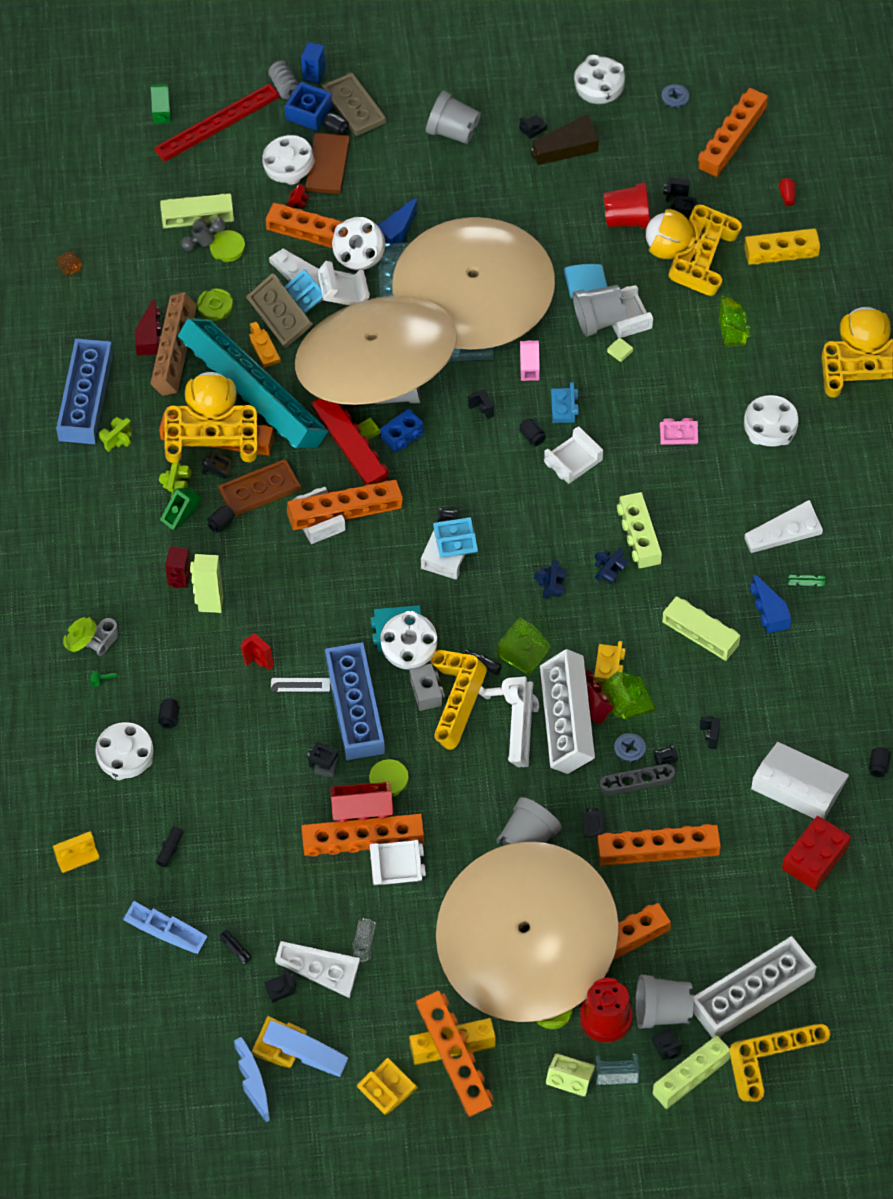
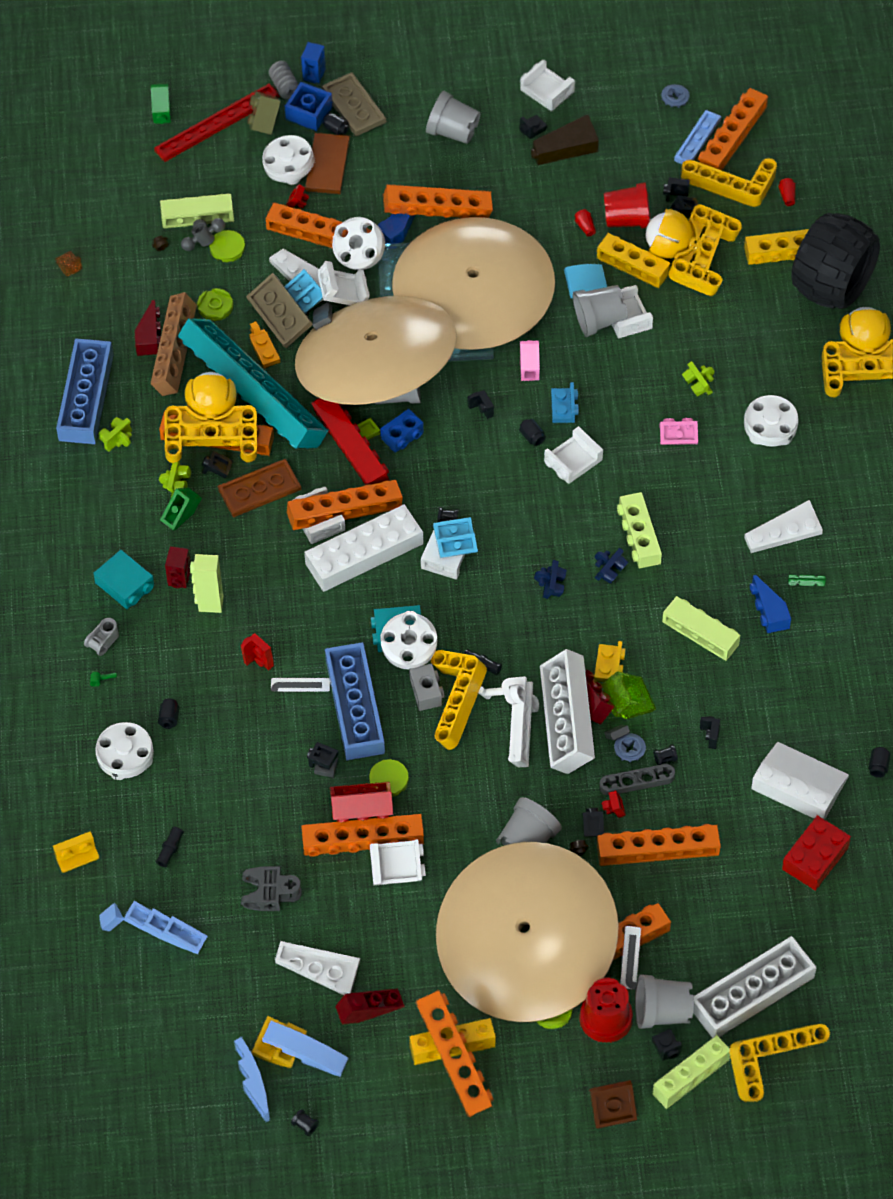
lime tile [63,617,97,652] -> none
black brick [207,505,235,532] -> none
black axle [219,930,251,964] -> none
black bracket [264,968,297,1003] -> none
clear piece [352,918,376,963] -> none
yellow slope [357,1058,418,1115] -> none
clear neon green slope [497,617,551,675] -> none
yellowish green bracket [546,1054,595,1096] -> none
white piece [575,55,625,104] -> none
clear light blue panel [595,1054,639,1085] -> none
yellowish green tile [607,338,633,362] -> none
clear neon green slope [718,295,750,347] -> none
none -> teal brick [93,550,154,609]
none -> light blue slope [99,903,124,932]
none -> dark brown plate [152,235,169,251]
none -> dark grey piece [241,866,302,911]
none -> olive brick [248,92,280,135]
none -> black bush [291,1109,319,1136]
none -> white brick [304,504,423,592]
none -> dark grey tile [313,302,332,330]
none -> dark red slope [335,989,405,1024]
none -> orange brick [383,185,493,218]
none -> white panel [520,60,575,111]
none -> dark brown plate [569,840,589,855]
none -> red cone [574,209,596,237]
none -> reddish brown tile [589,1080,637,1129]
none -> yellow brick [597,233,670,288]
none -> red tile [602,790,626,818]
none -> dark grey tile [604,724,630,740]
none -> sticker [620,926,641,989]
none -> light blue tile [674,110,721,164]
none -> yellow beam [681,158,777,207]
none -> lime hips [682,361,715,397]
none -> black tyre [791,212,880,309]

